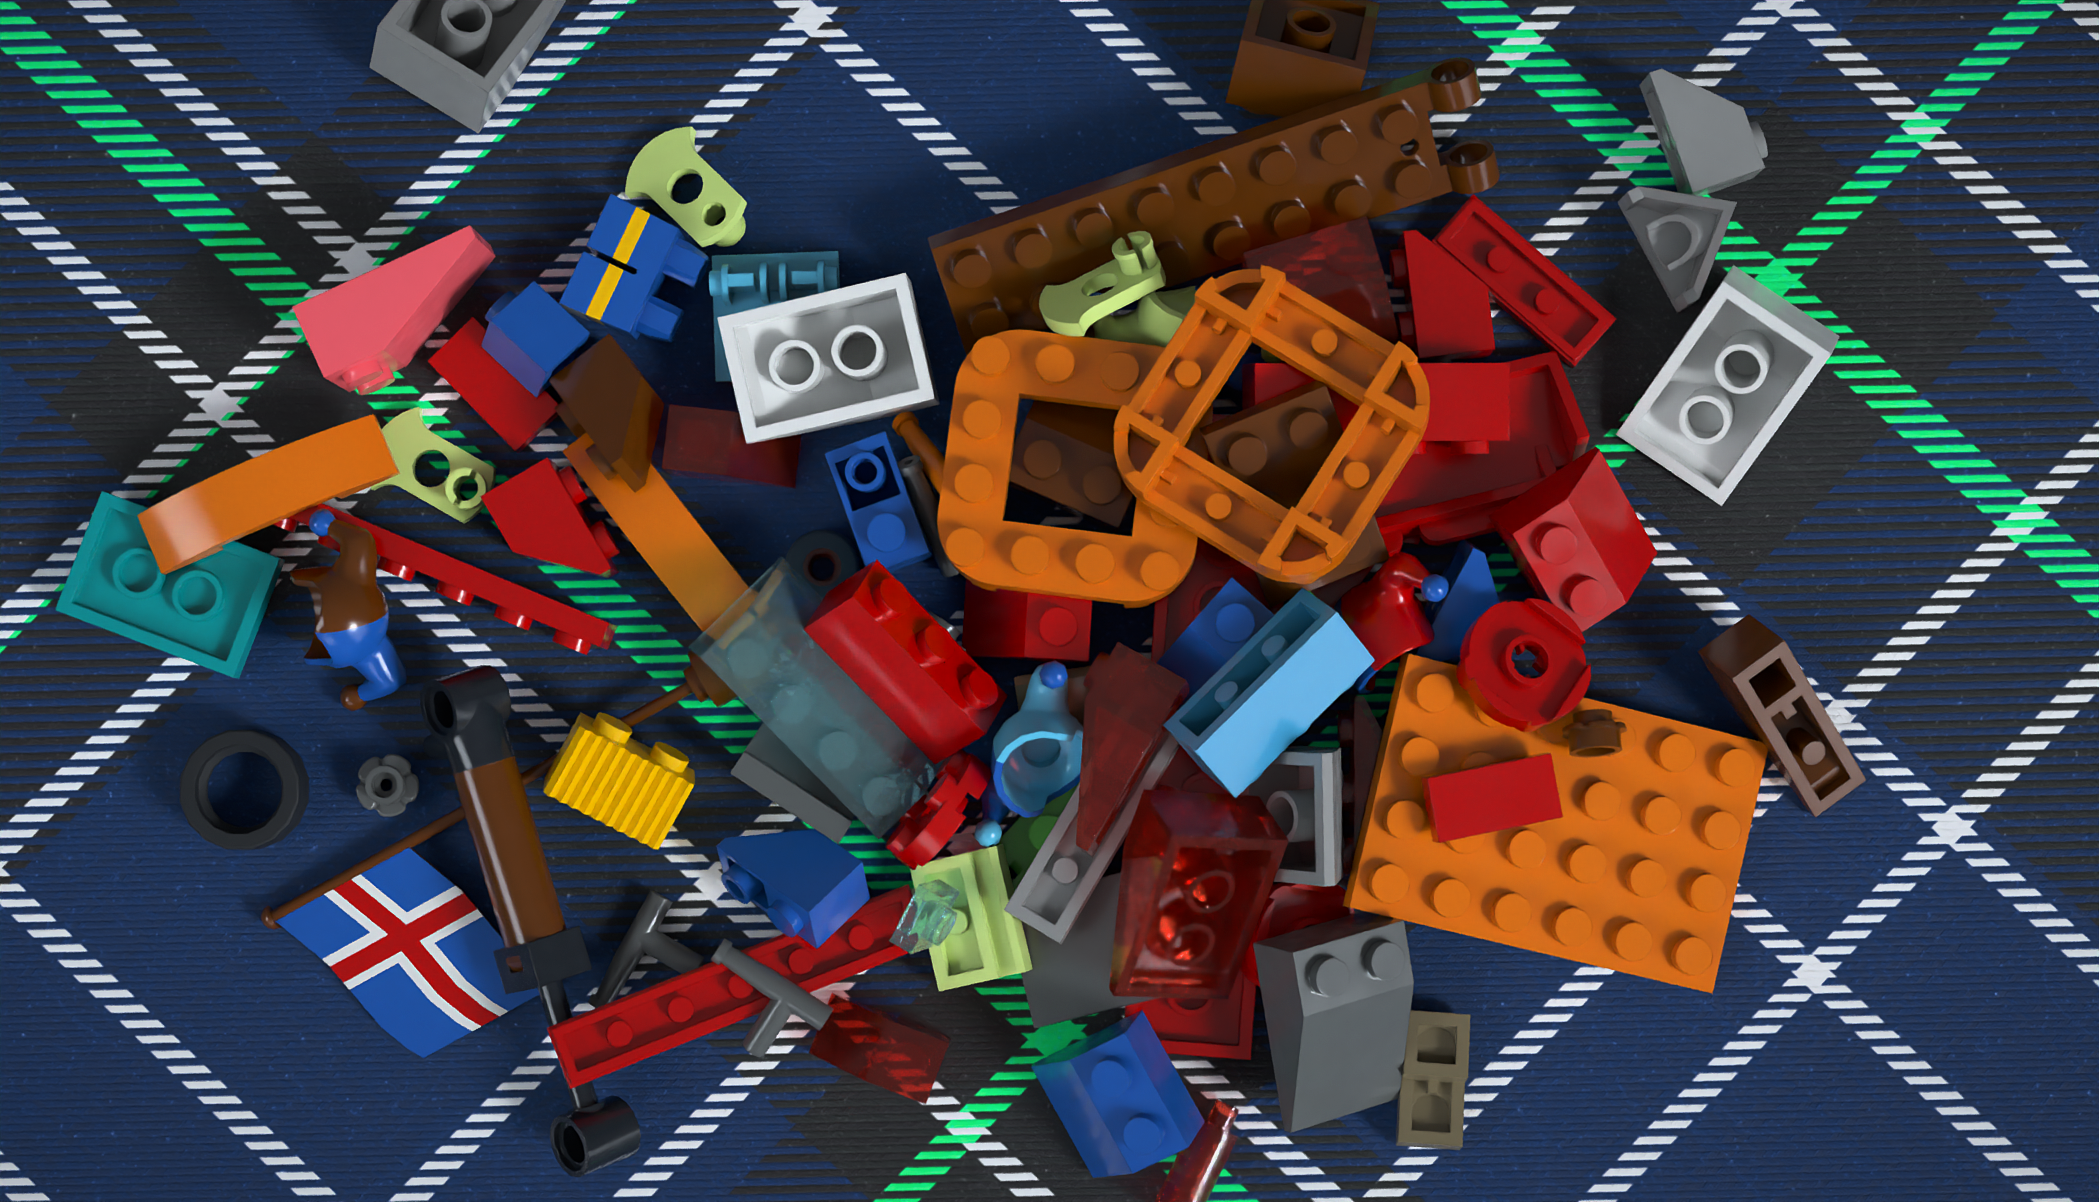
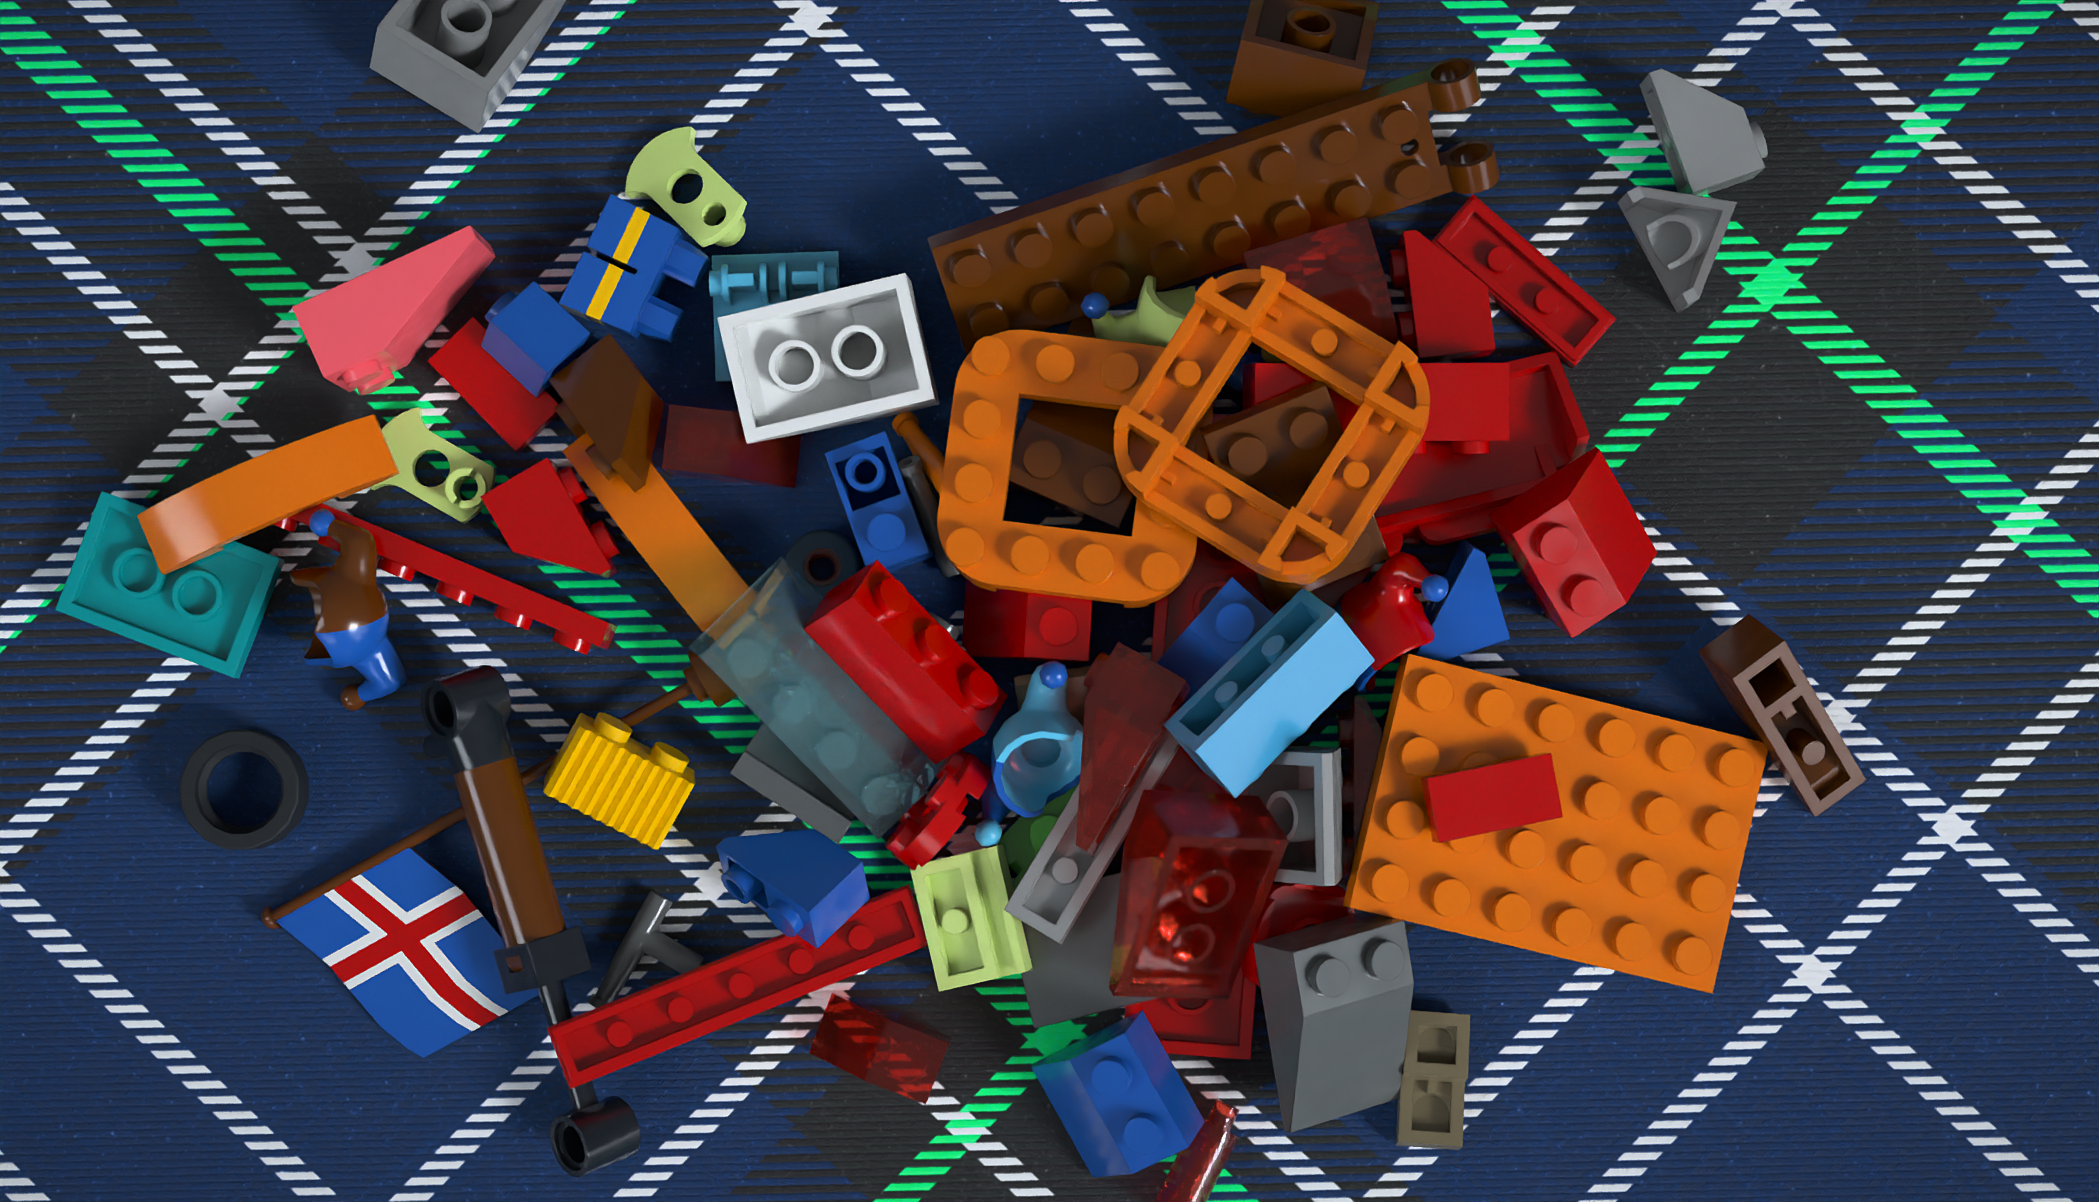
dark grey plate [356,754,419,817] -> none
dark grey piece [711,939,833,1057] -> none
clear light blue plate [889,879,960,954] -> none
yellowish green piece [1039,231,1166,336] -> none
red plate [1456,598,1591,732] -> none
reddish brown plate [1562,709,1627,758] -> none
white slope [1616,265,1840,506] -> none

